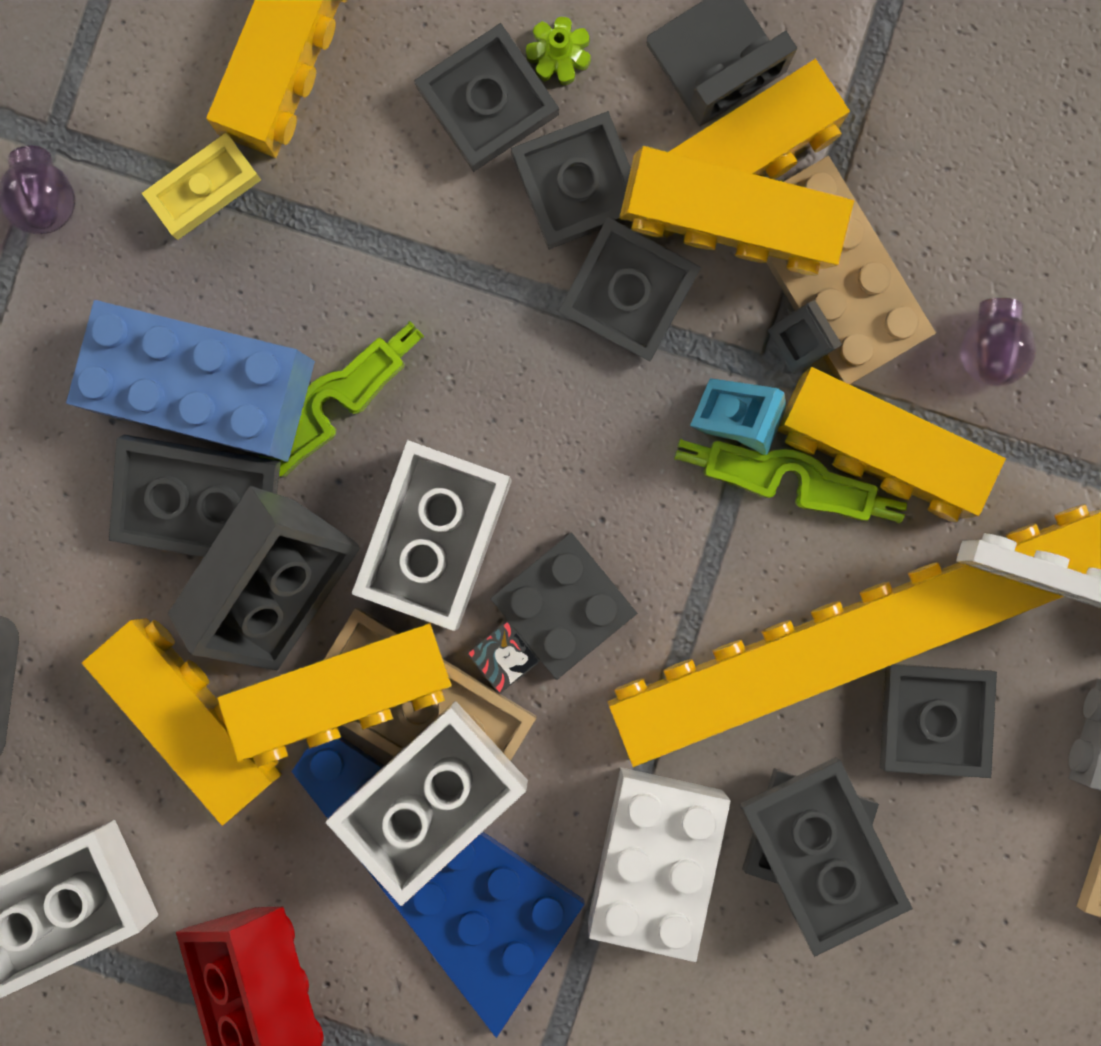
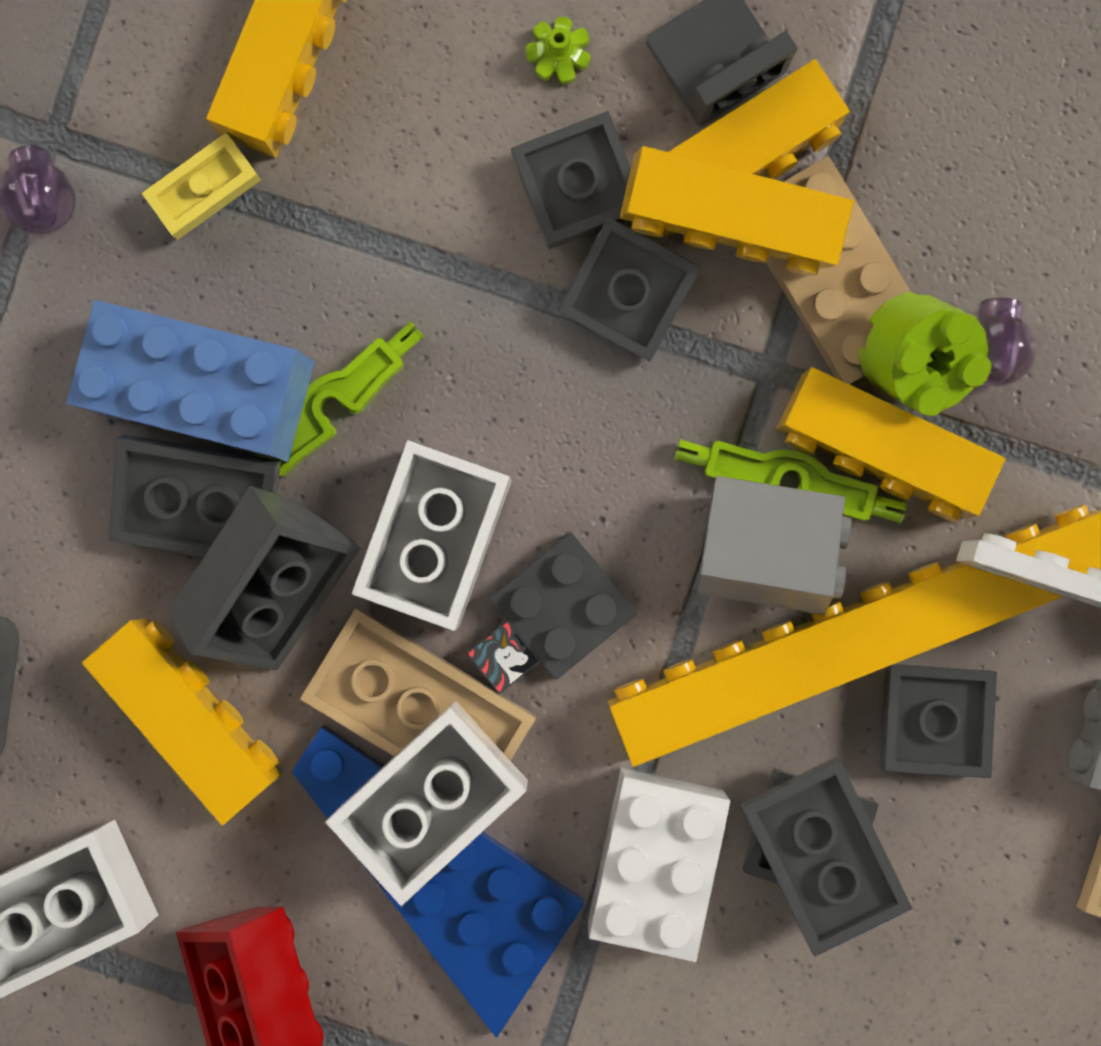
yellow brick [217,623,452,767] -> none
dark grey plate [414,23,559,172] -> none
medium azure slope [690,378,787,455] -> none
dark grey tile [768,300,842,374] -> none
none -> light grey brick [697,476,852,615]
none -> lime brick [858,292,992,416]

